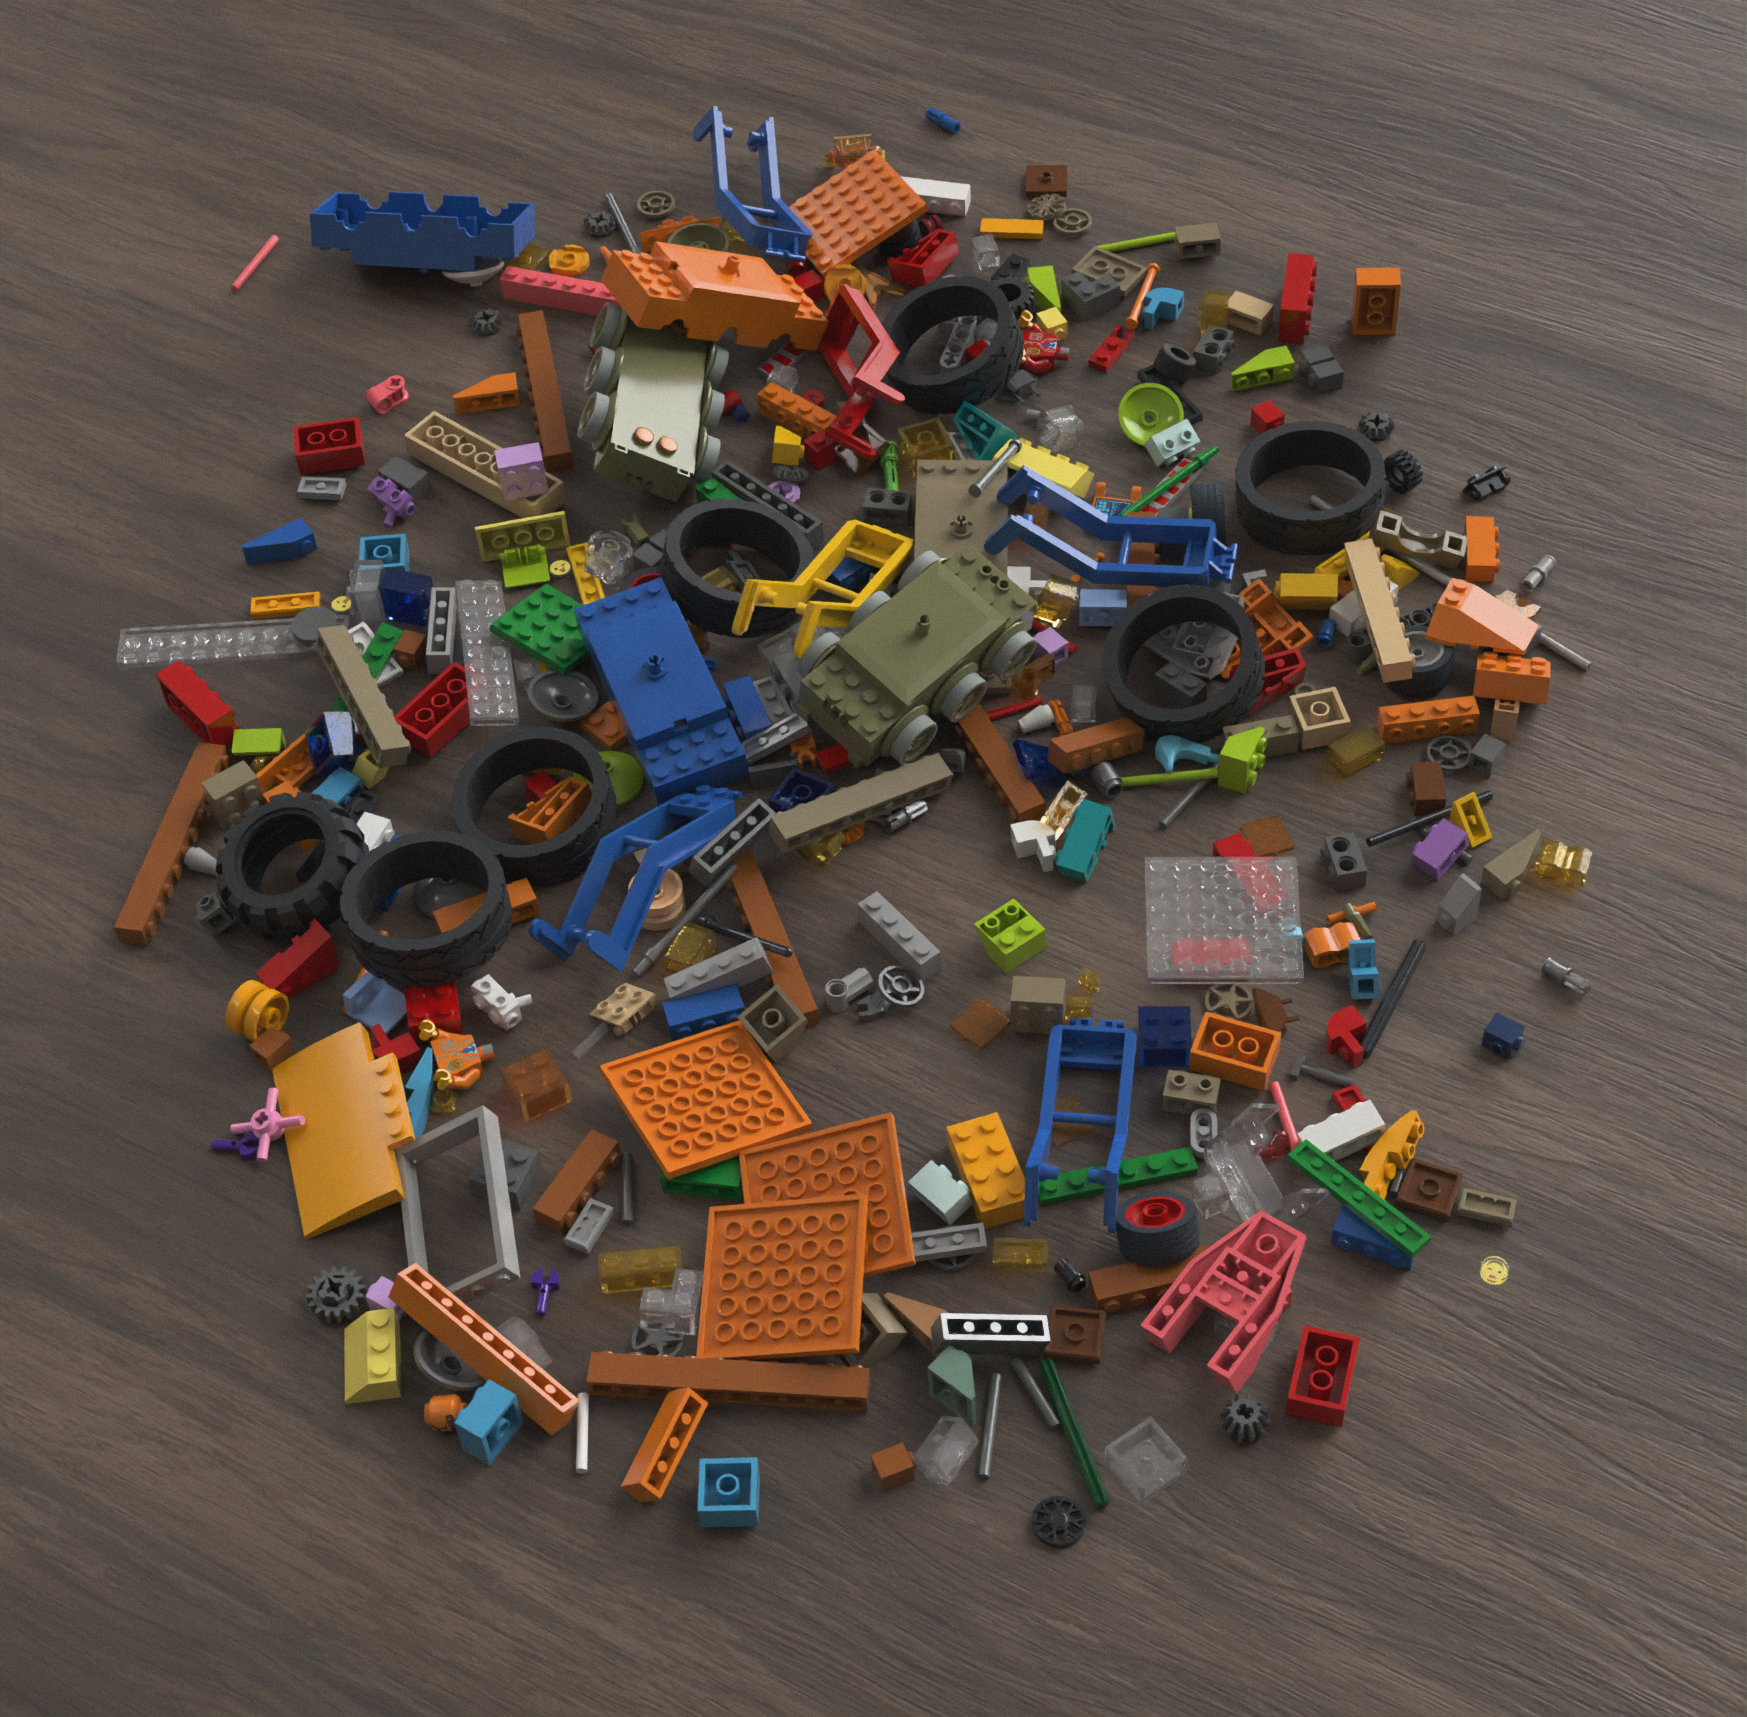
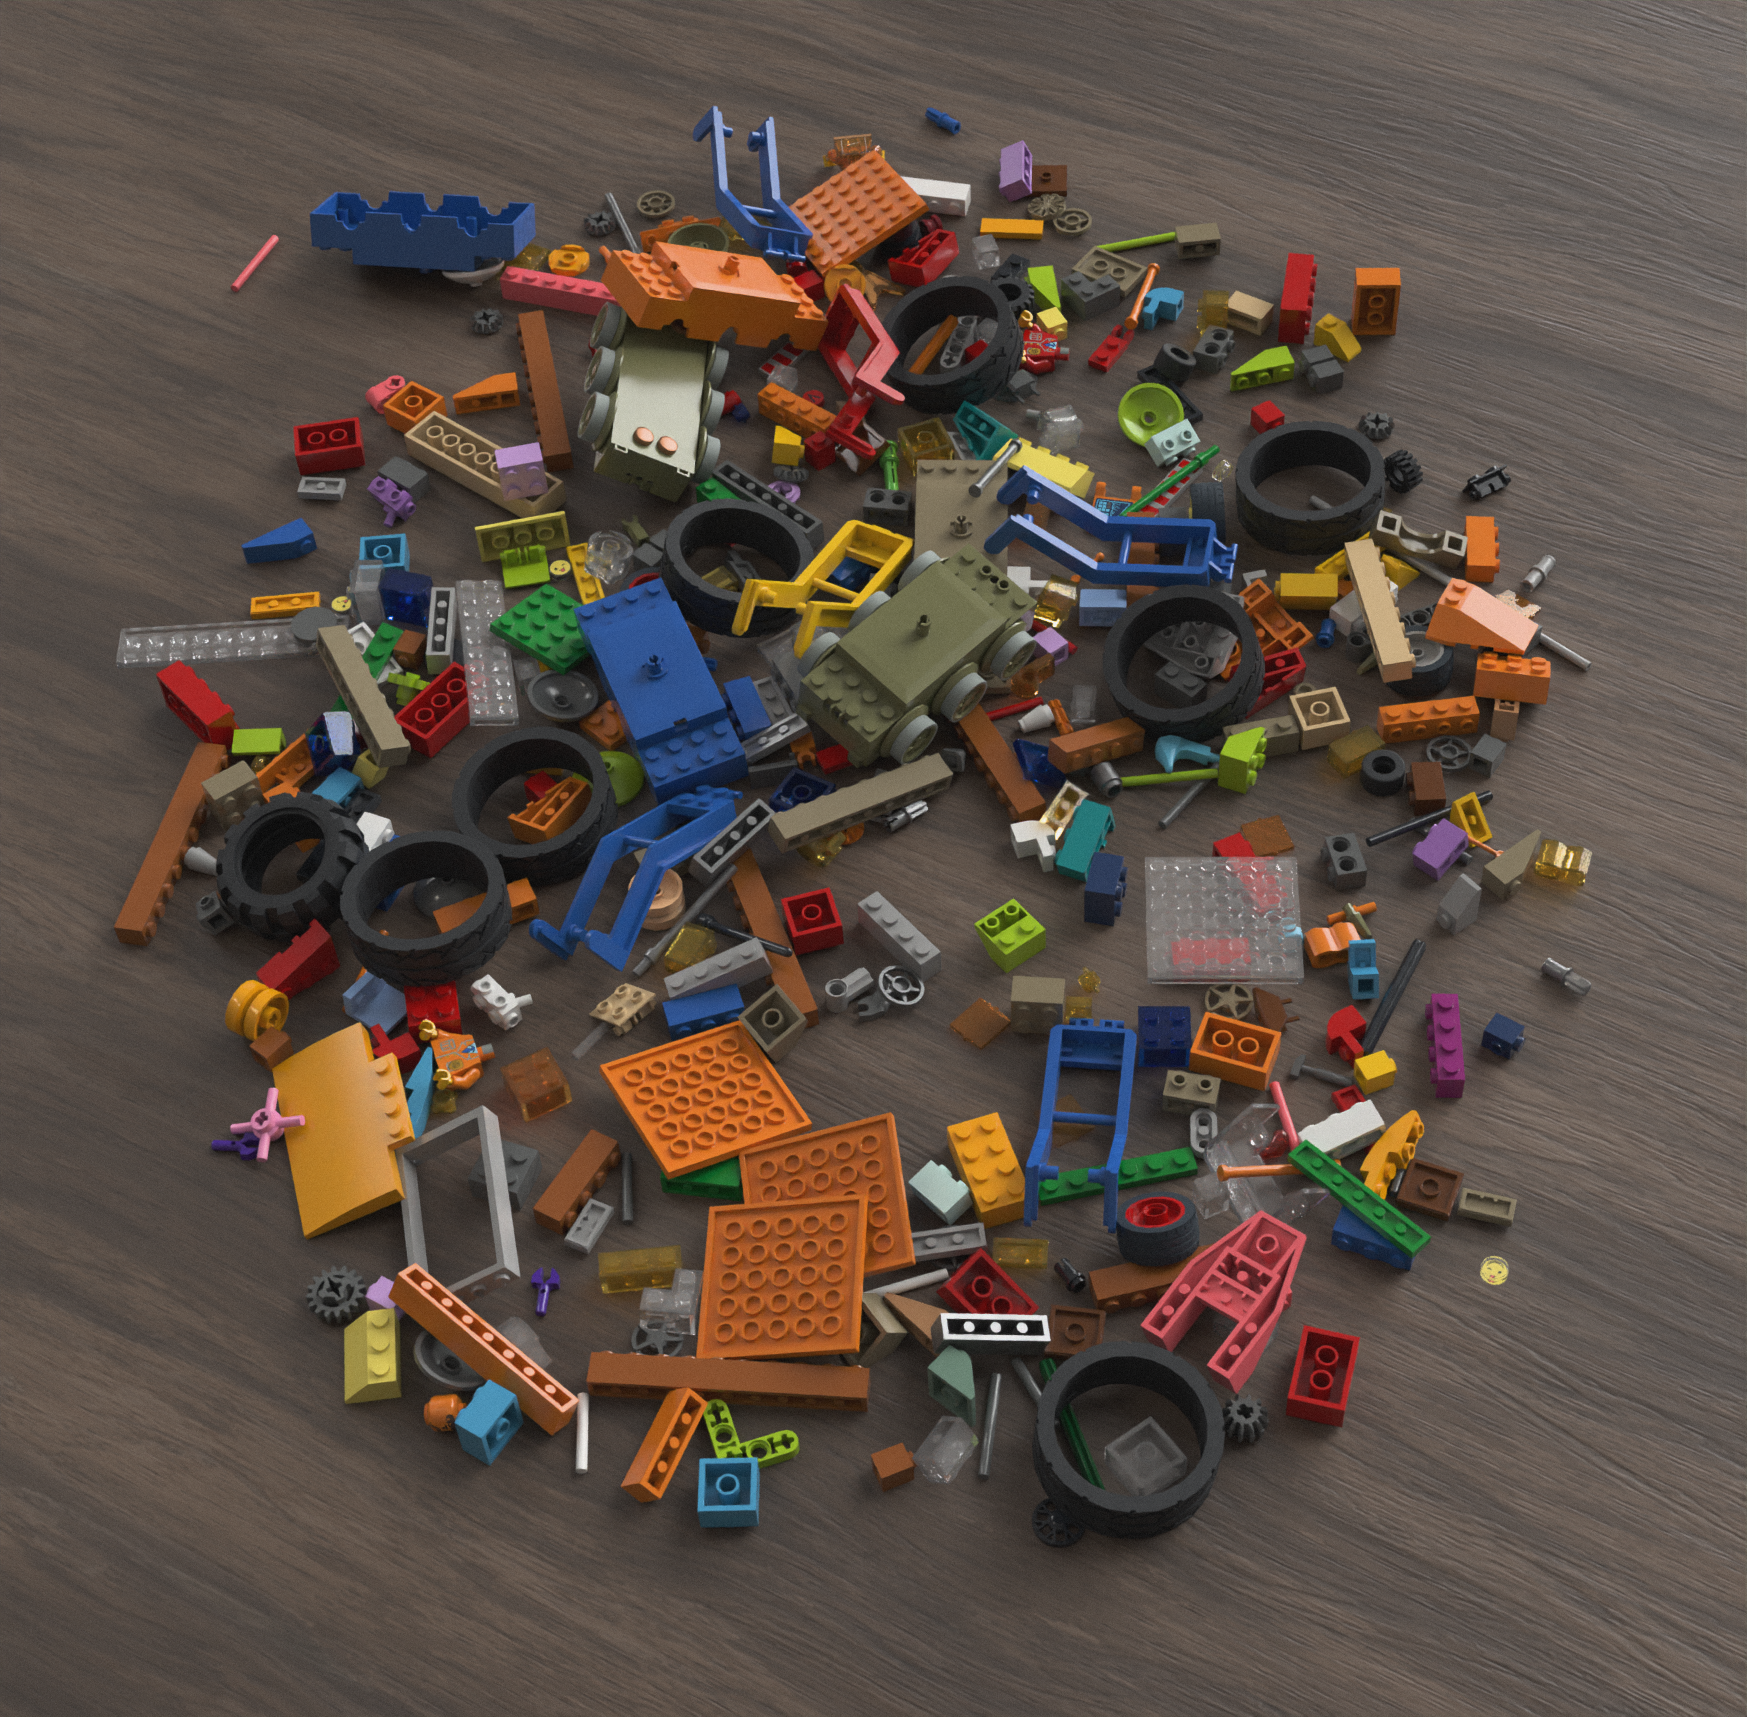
none -> orange brick [383,381,448,434]
none -> lime plant [387,672,430,706]
none -> lime beam [703,1399,799,1469]
none -> red brick [781,887,844,956]
none -> white bar [863,1268,949,1298]
none -> orange axle [908,315,959,375]
none -> red slope [936,1248,1039,1315]
none -> medium lavender brick [999,140,1032,202]
none -> black tyre [1032,1341,1225,1539]
none -> dark blue brick [1084,852,1128,926]
none -> clear tile [1212,459,1233,482]
none -> orange bar [1217,1159,1341,1182]
none -> yellow slope [1314,313,1361,362]
none -> yellow brick [1353,1050,1397,1095]
none -> black tyre [1360,749,1405,797]
none -> magenta brick [1425,994,1465,1098]
none -> orange hinge [1466,832,1504,858]

